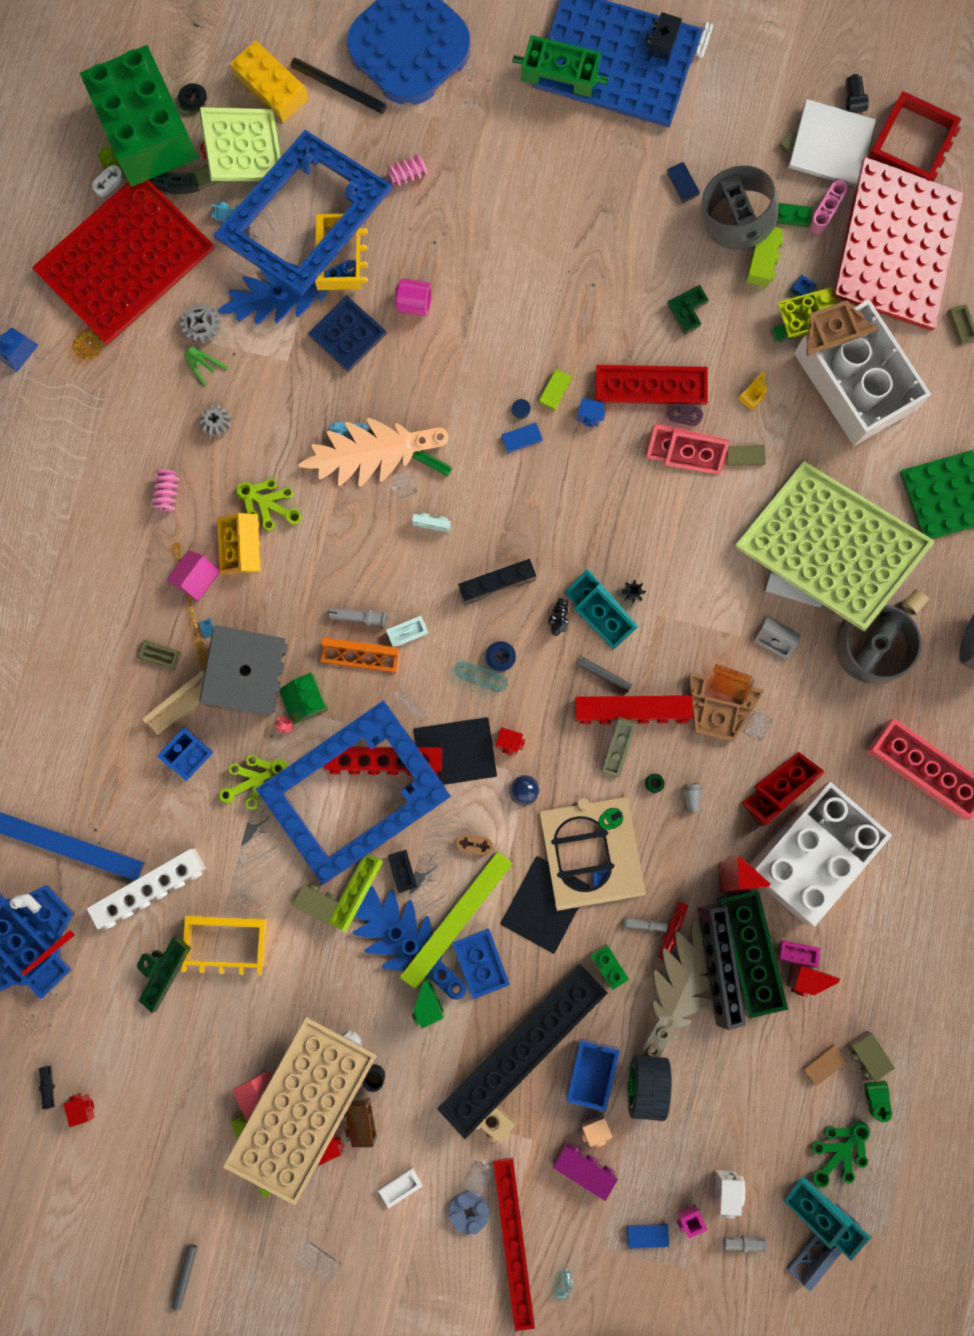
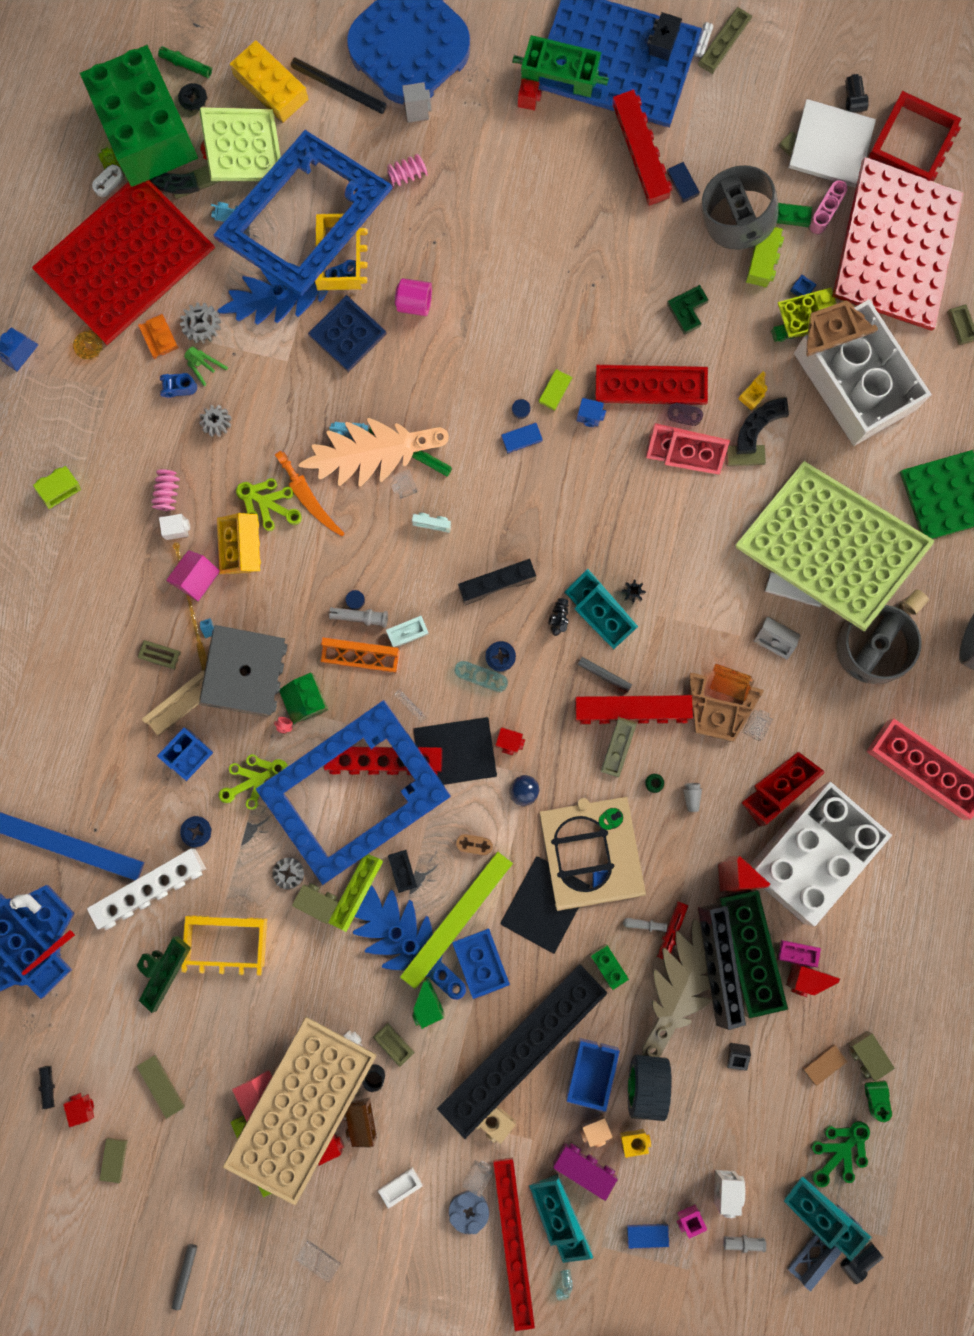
none -> lime brick [33,466,81,509]
none -> olive tile [100,1138,128,1183]
none -> olive tile [137,1055,185,1119]
none -> orange plate [138,314,179,359]
none -> green pin [158,46,212,79]
none -> white brick [159,514,190,540]
none -> blue piece [160,373,198,398]
none -> dark blue gear [180,816,212,847]
none -> light grey gear [273,858,304,889]
none -> orange sword [274,450,345,536]
none -> dark blue tile [346,590,365,610]
none -> olive tile [373,1023,415,1067]
none -> light grey brick [402,82,431,123]
none -> red brick [518,79,542,111]
none -> teal slope [529,1174,593,1263]
none -> red brick [612,89,672,206]
none -> yellow brick [620,1129,652,1158]
none -> olive tile [698,7,752,74]
none -> black slope [727,1043,751,1071]
none -> black tile [736,397,789,454]
none -> black piece [840,1242,884,1284]

